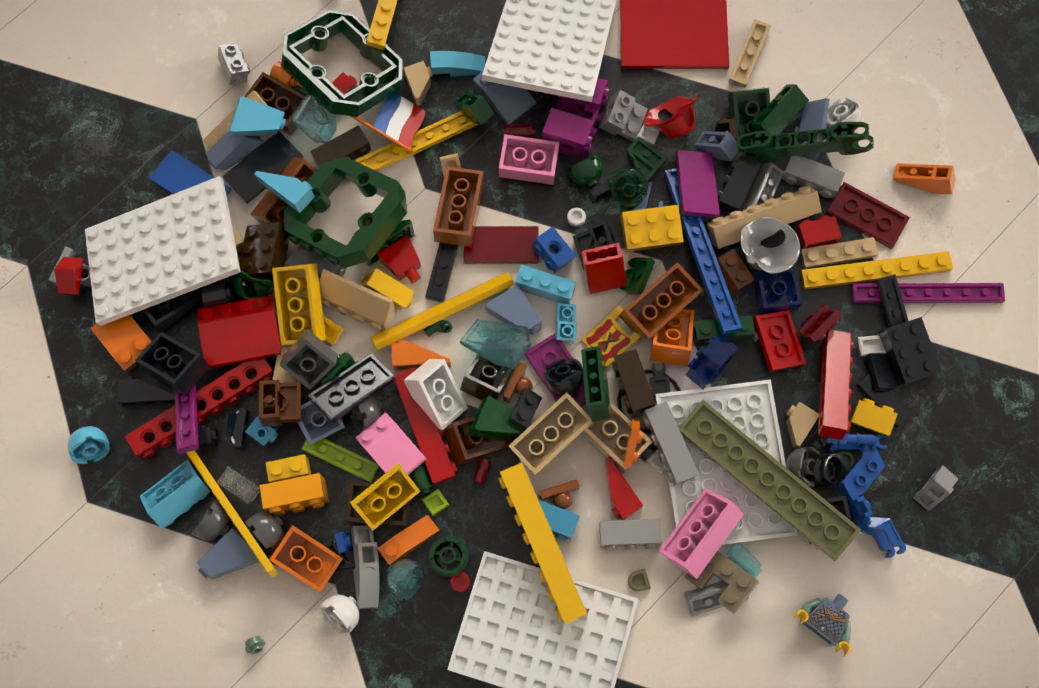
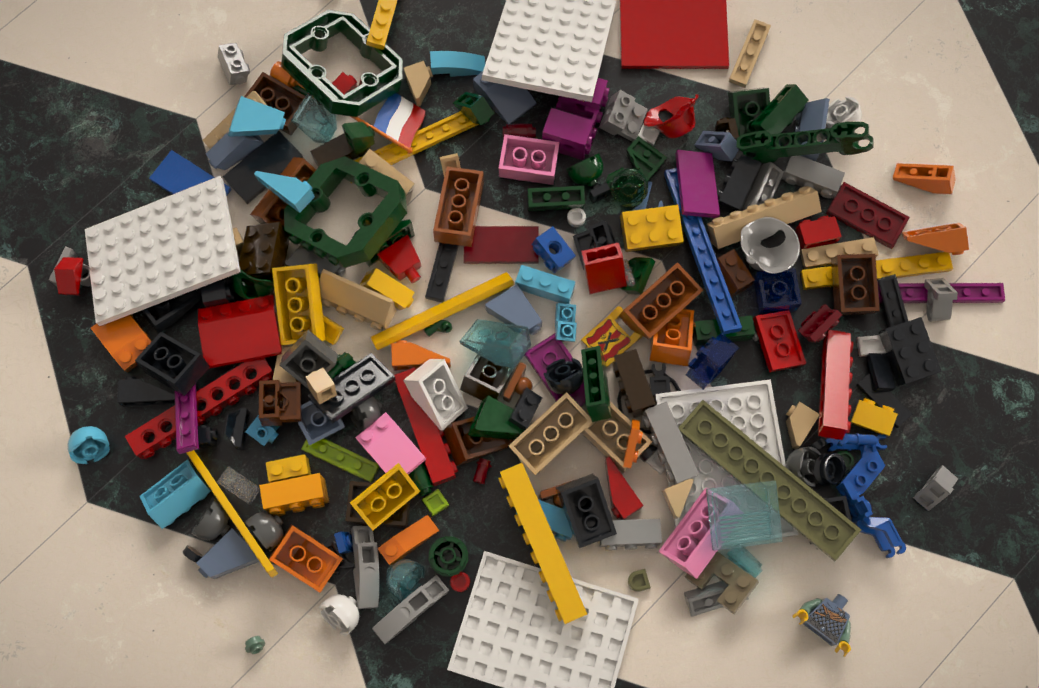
none -> black tile [183,545,203,563]
none -> tan brick [306,368,337,404]
none -> dark green slope [342,122,375,155]
none -> tan brick [359,149,415,196]
none -> light grey slope [372,575,449,645]
none -> dark green brick [527,186,585,211]
none -> black slope [556,473,617,548]
none -> clear pin [624,259,636,287]
none -> tan slope [662,479,694,519]
none -> clear light blue piece [706,480,783,551]
none -> reddish brown brick [831,254,880,315]
none -> orange slope [902,223,969,255]
none -> light grey tile [924,278,958,322]

